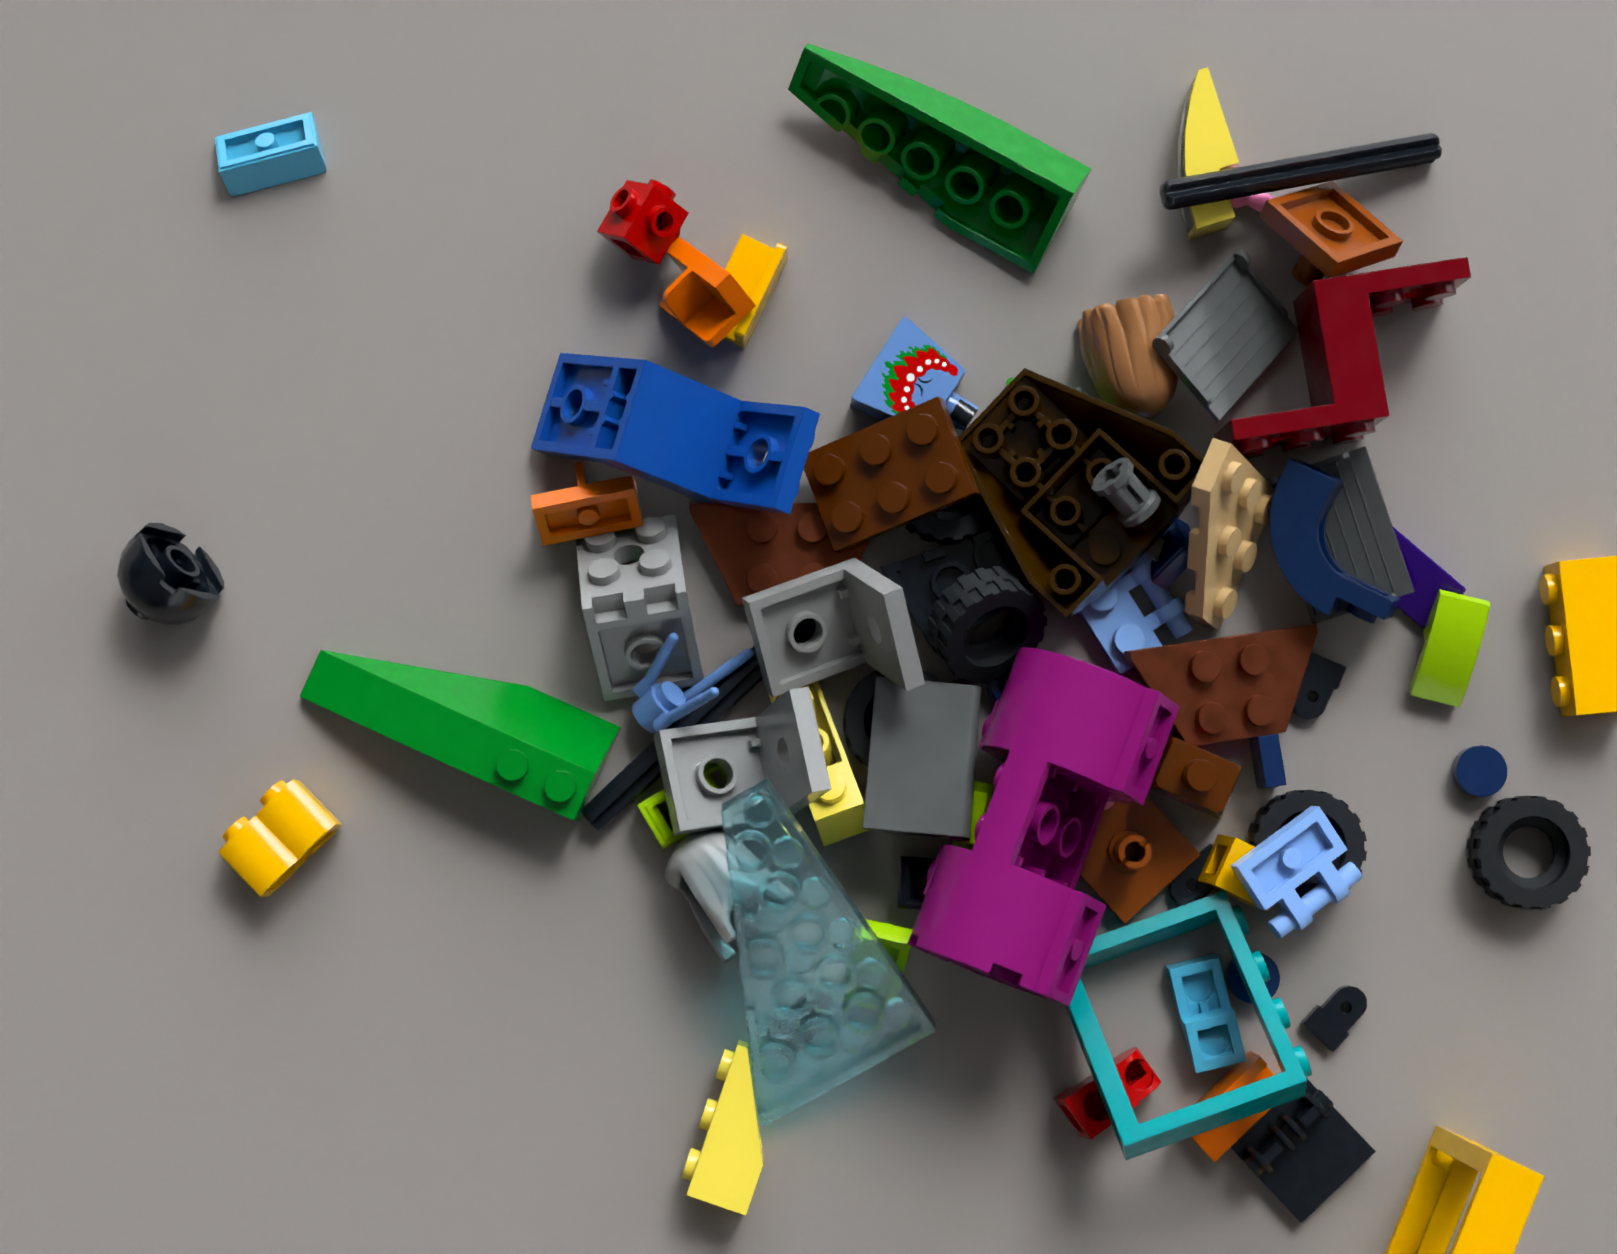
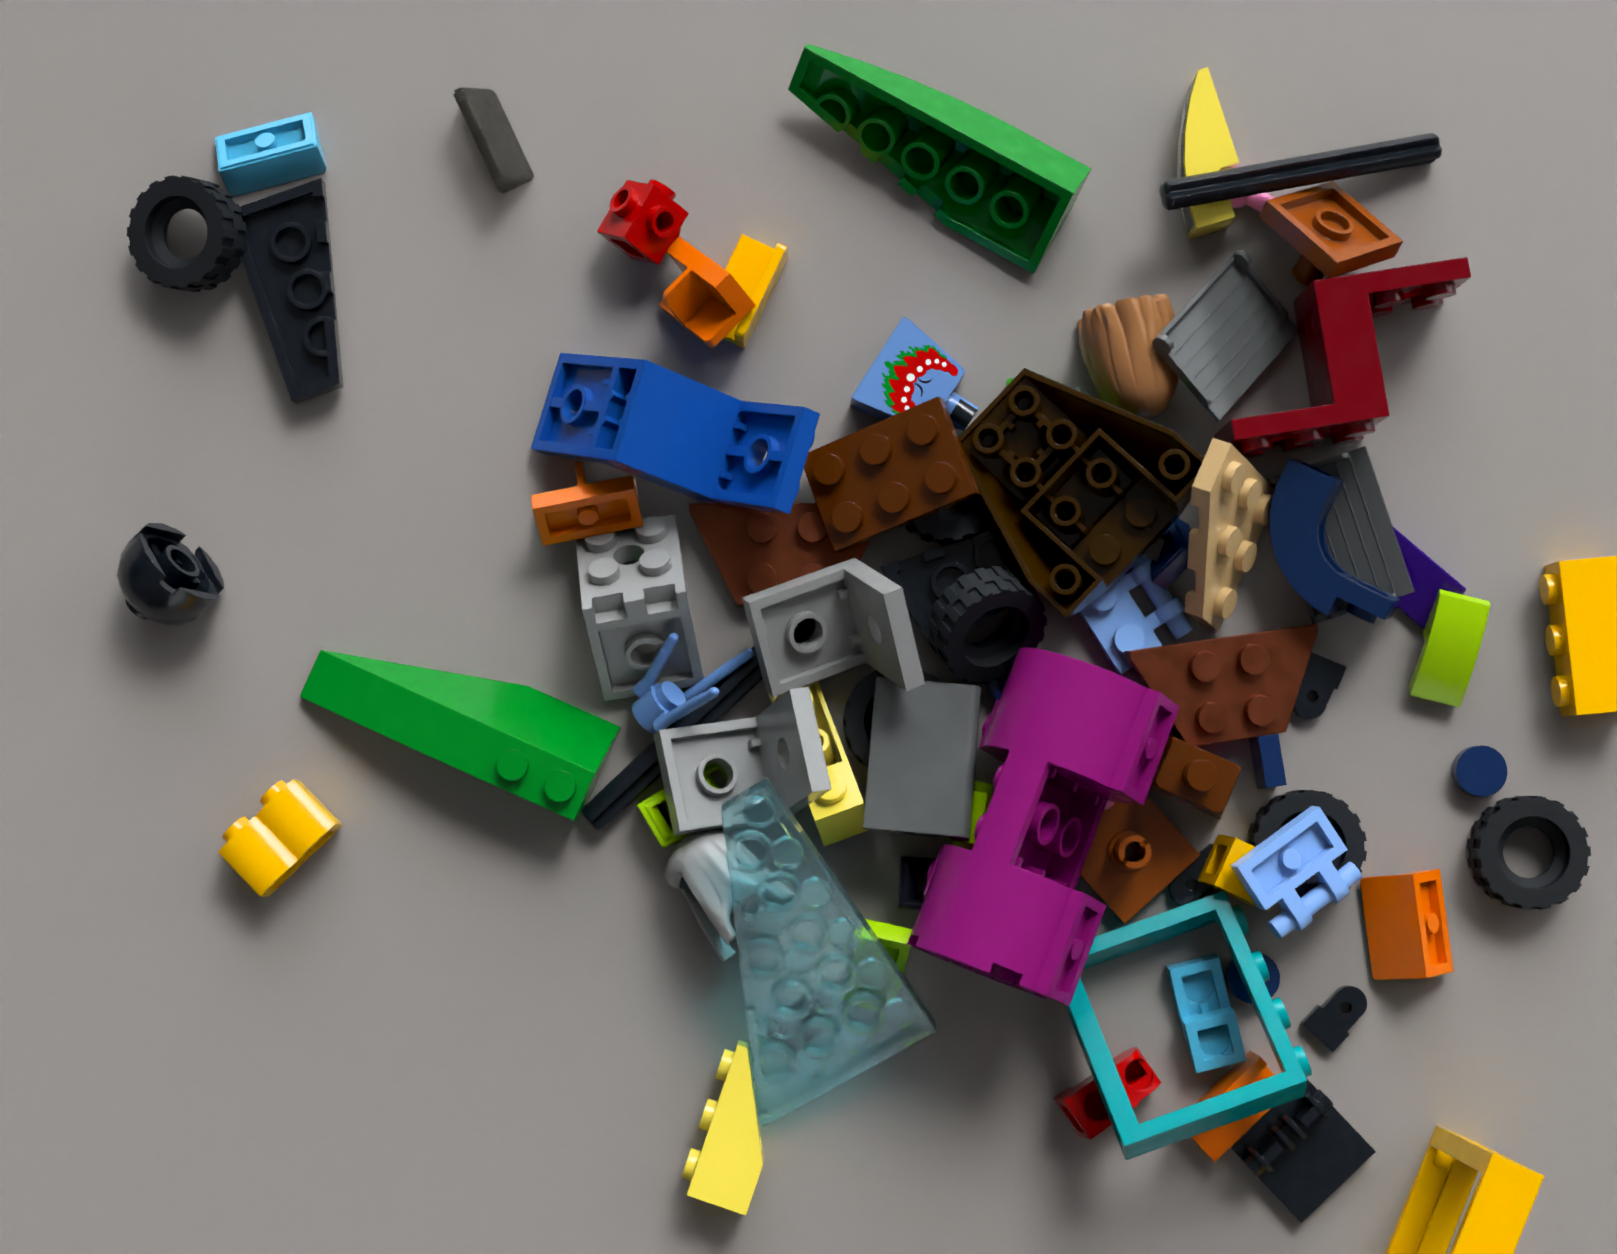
dark grey bush [1092,457,1161,528] -> none
none -> black tyre [127,175,247,292]
none -> black wing [240,178,343,404]
none -> clear smoke slope [453,87,534,194]
none -> orange panel [1360,869,1454,980]

